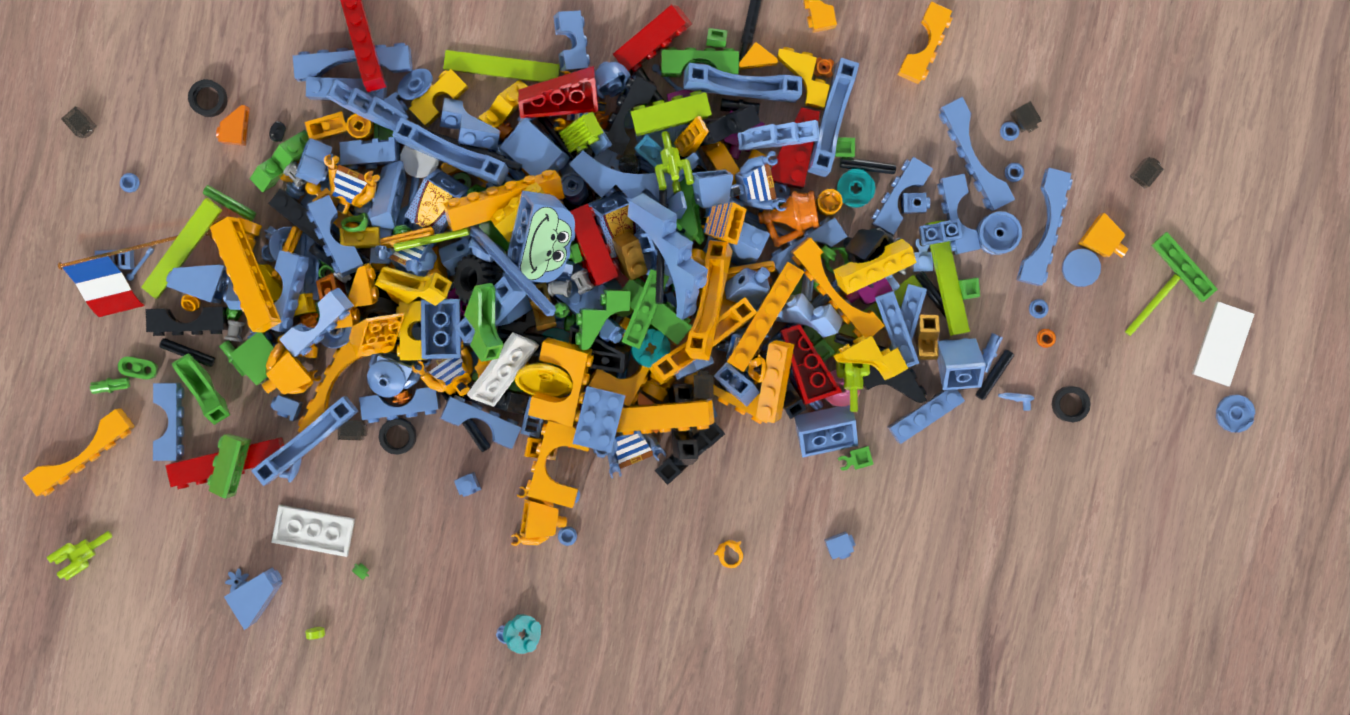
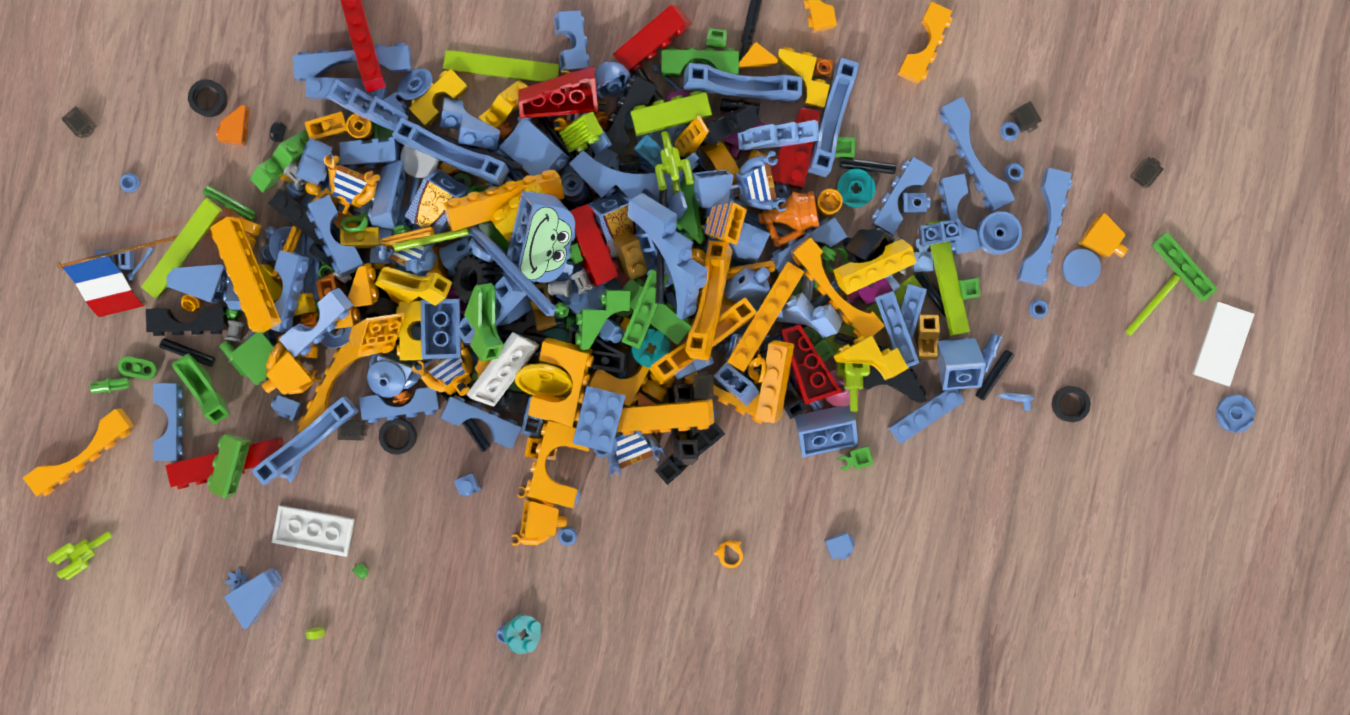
orange plate [1036,329,1056,348] -> none

